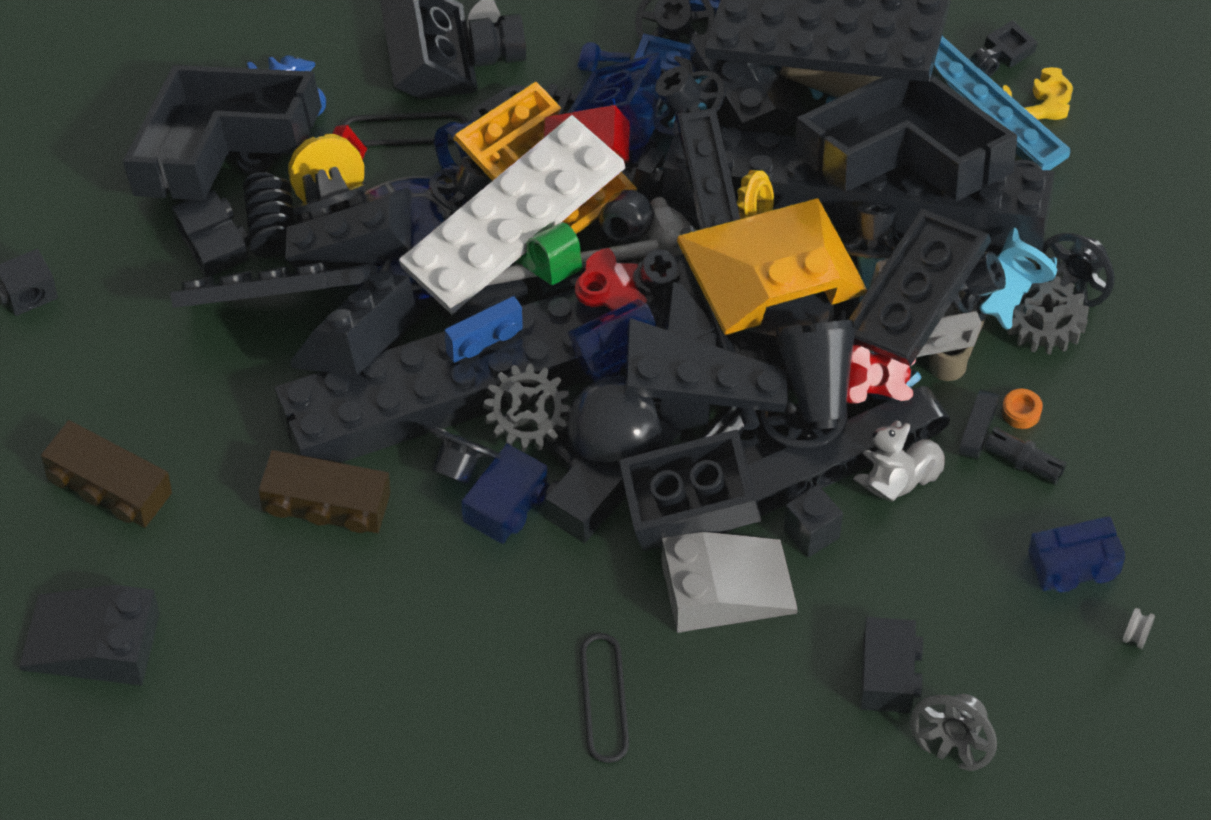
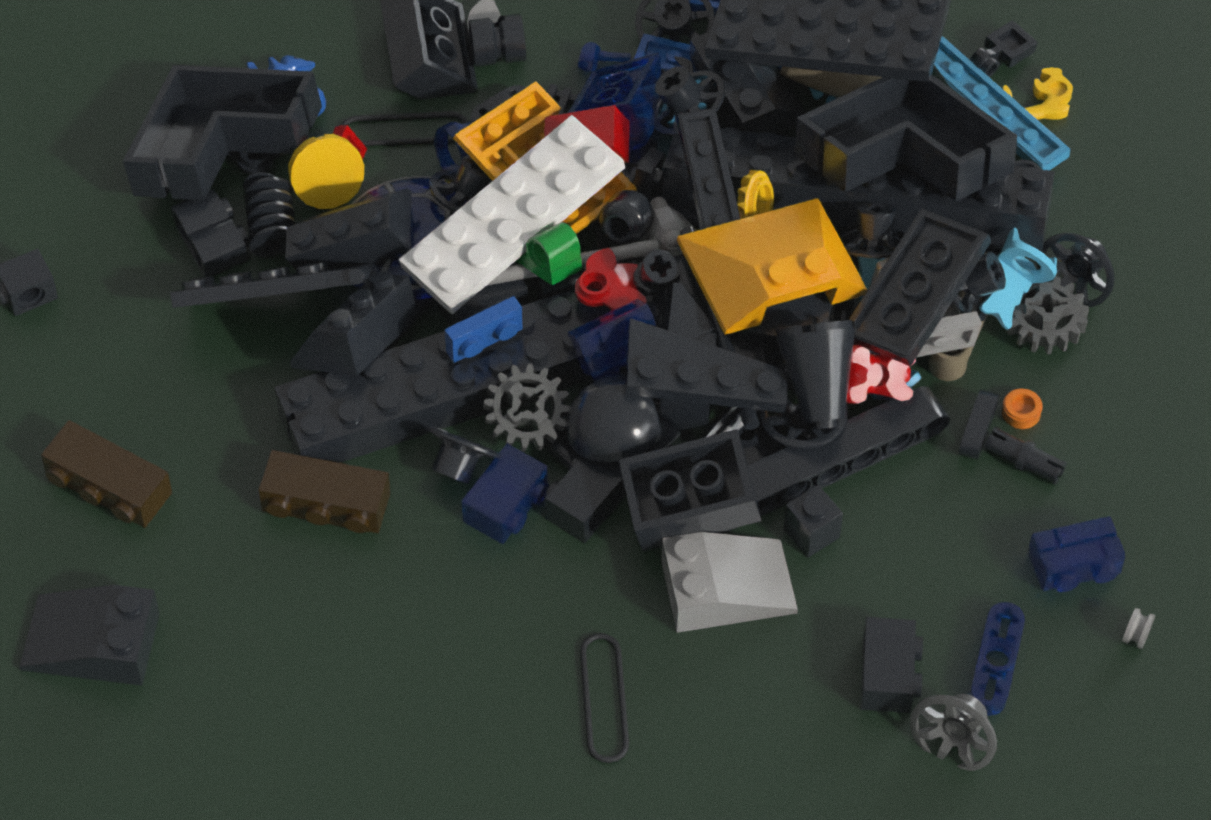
black plate [291,167,367,221] -> none
light grey animal [853,420,945,502] -> none
none -> clear blue beam [970,602,1025,716]

